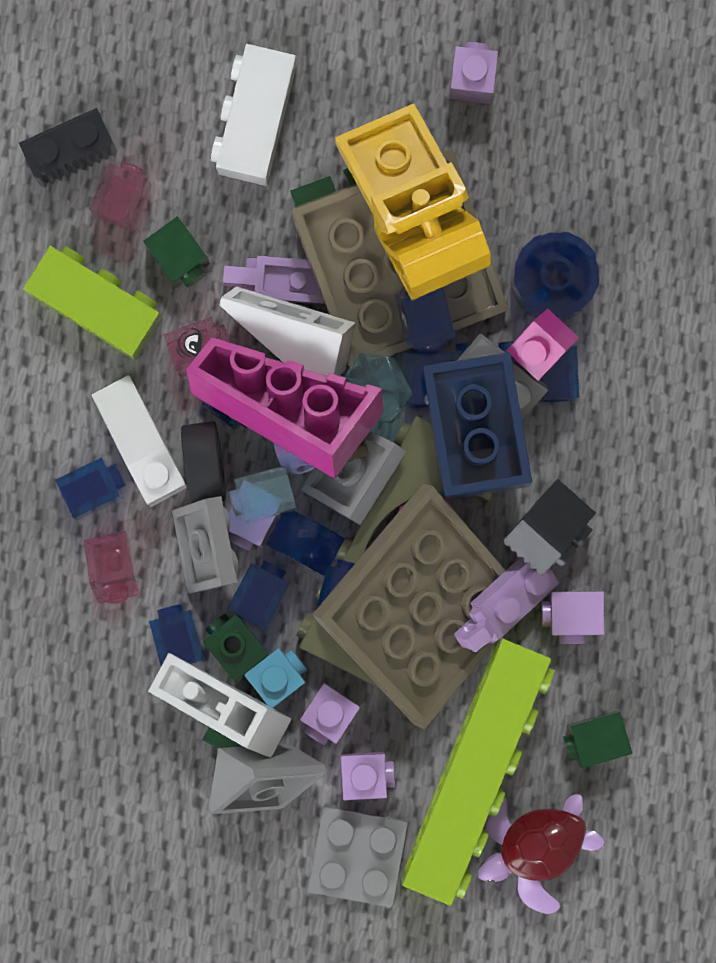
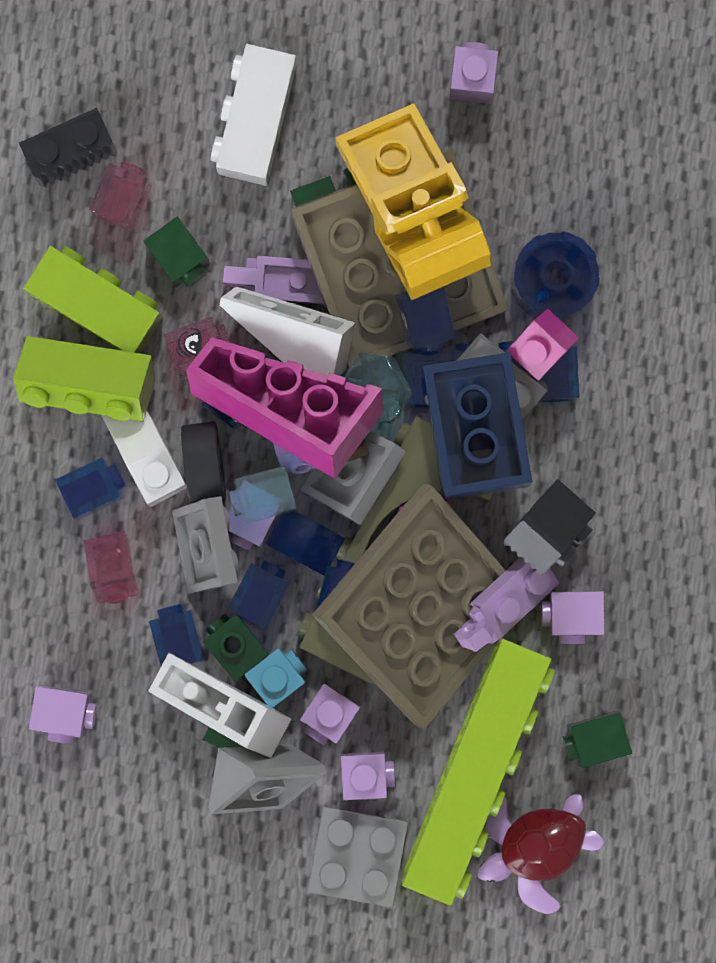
none -> lime brick [13,336,156,421]
none -> lavender brick [29,685,97,744]

